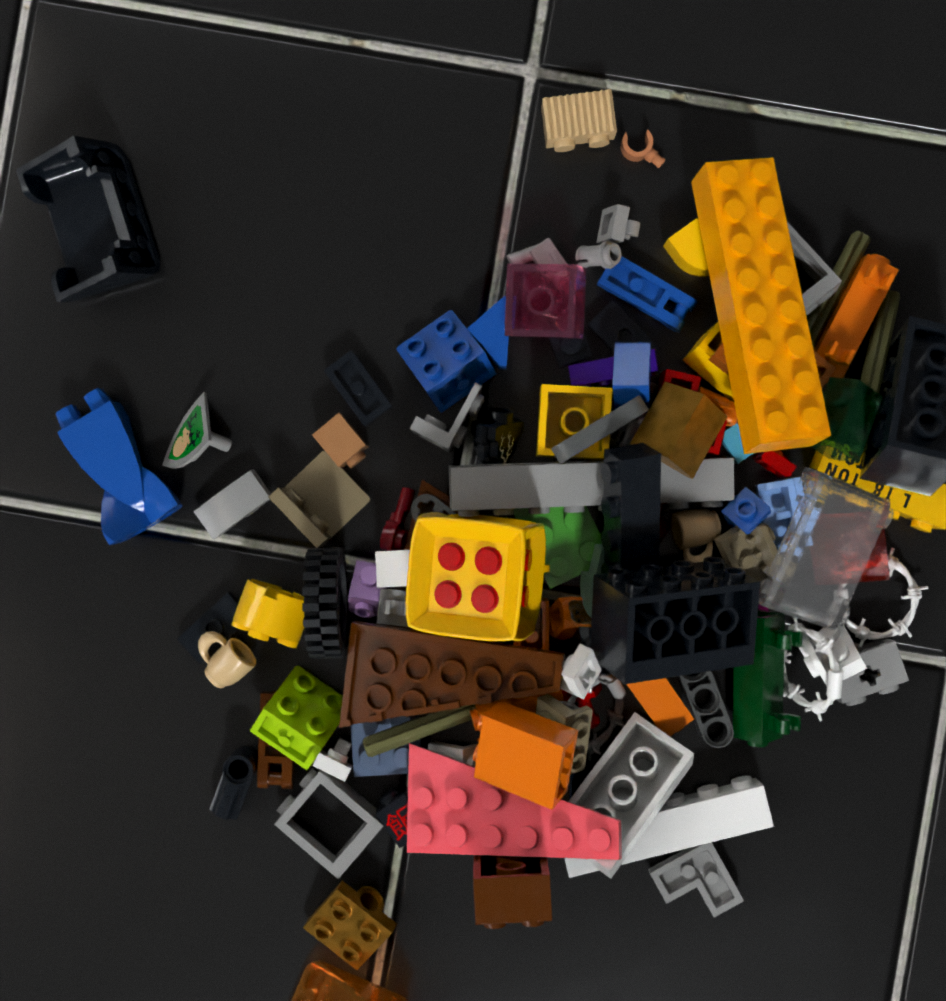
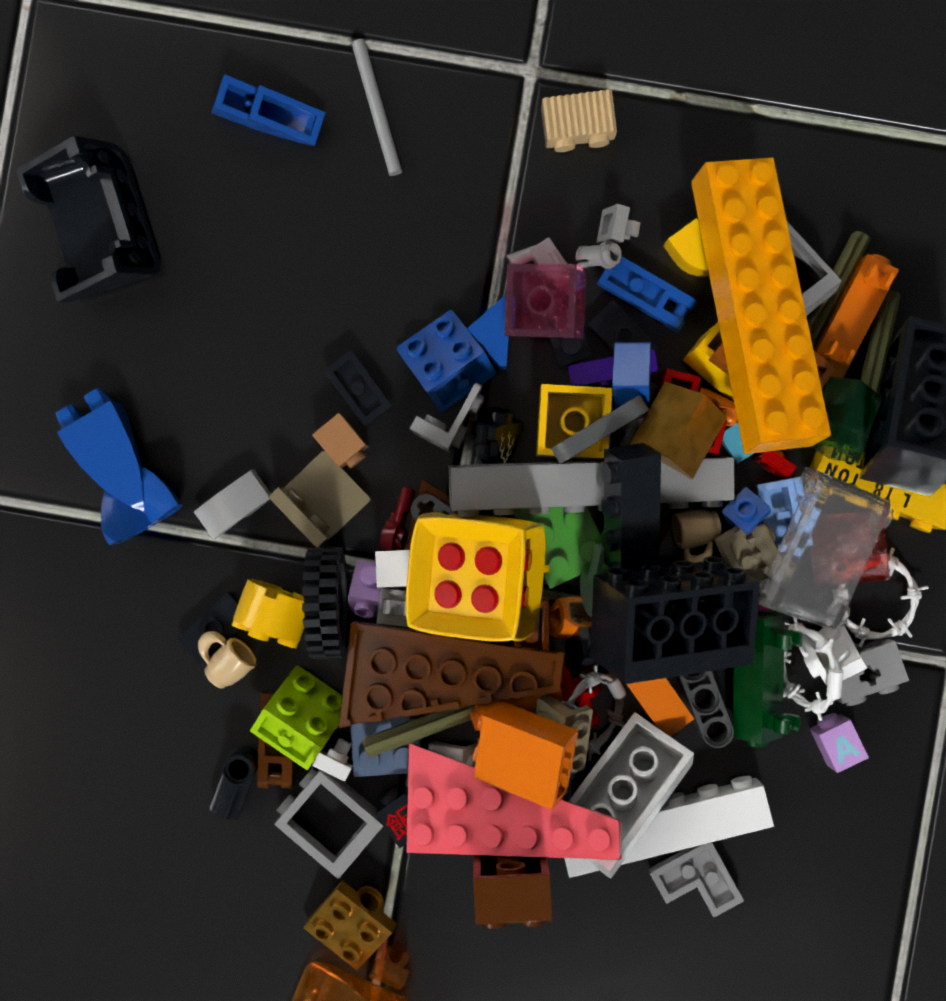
shield [162,392,232,469] -> none
white bracket [561,644,601,700] -> none
nougat piece [620,129,666,168] -> none
none -> blue slope [211,74,326,146]
none -> light grey bar [351,39,402,176]
none -> clear orange tile [368,945,409,990]
none -> lavender brick [809,713,869,773]

